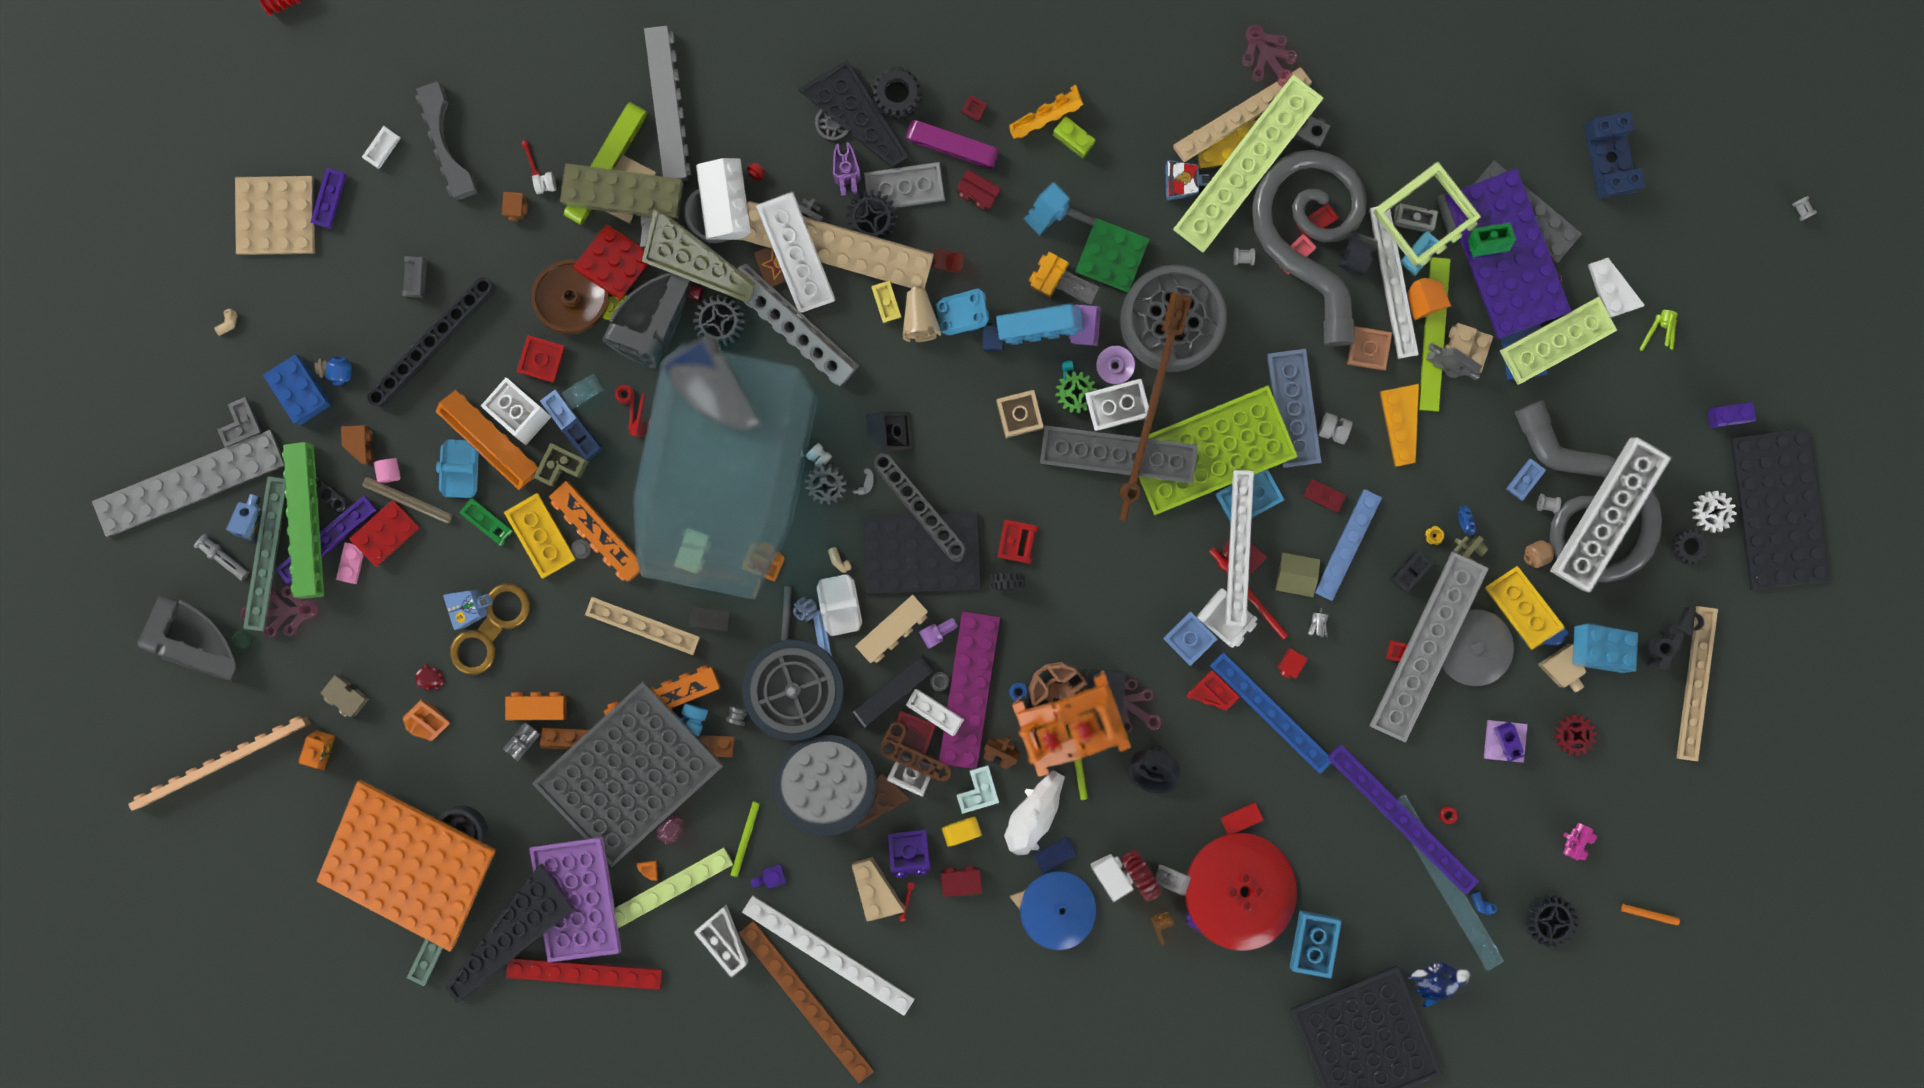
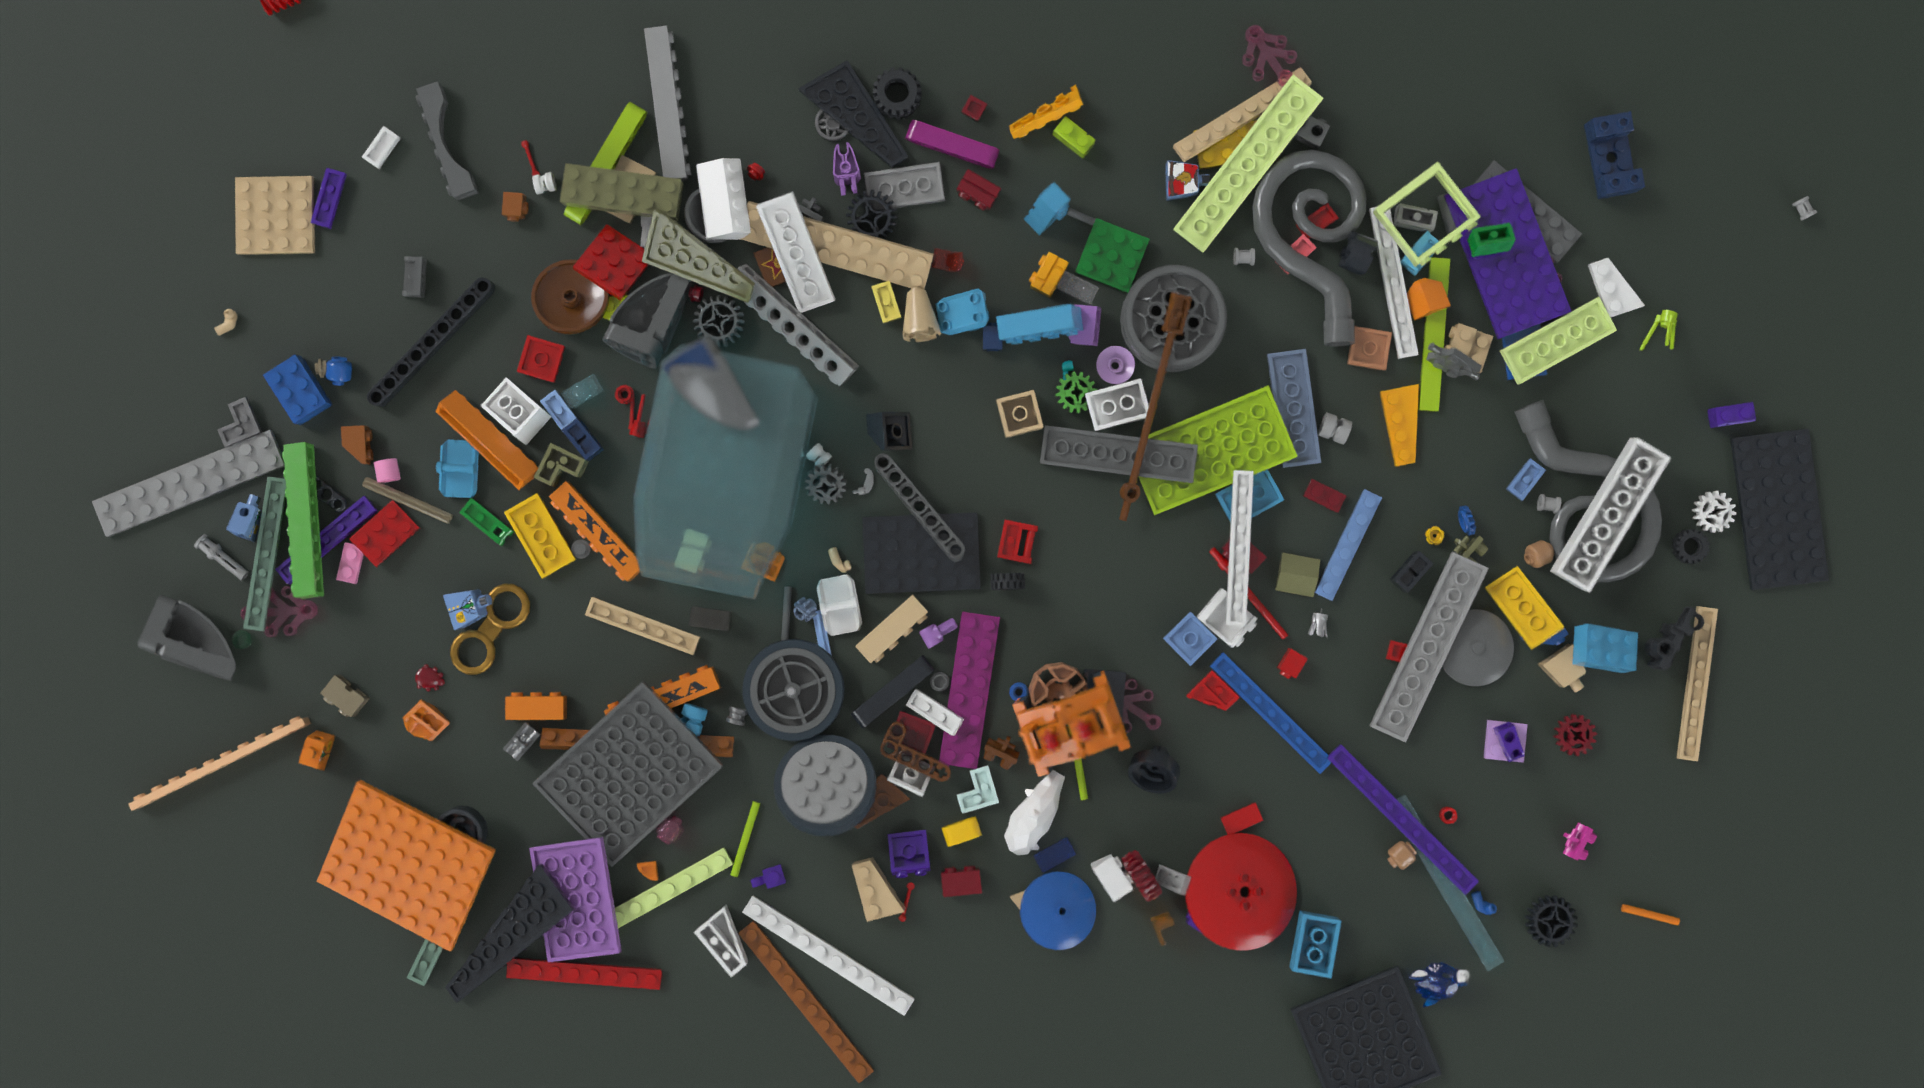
none -> medium nougat head [1387,841,1417,870]

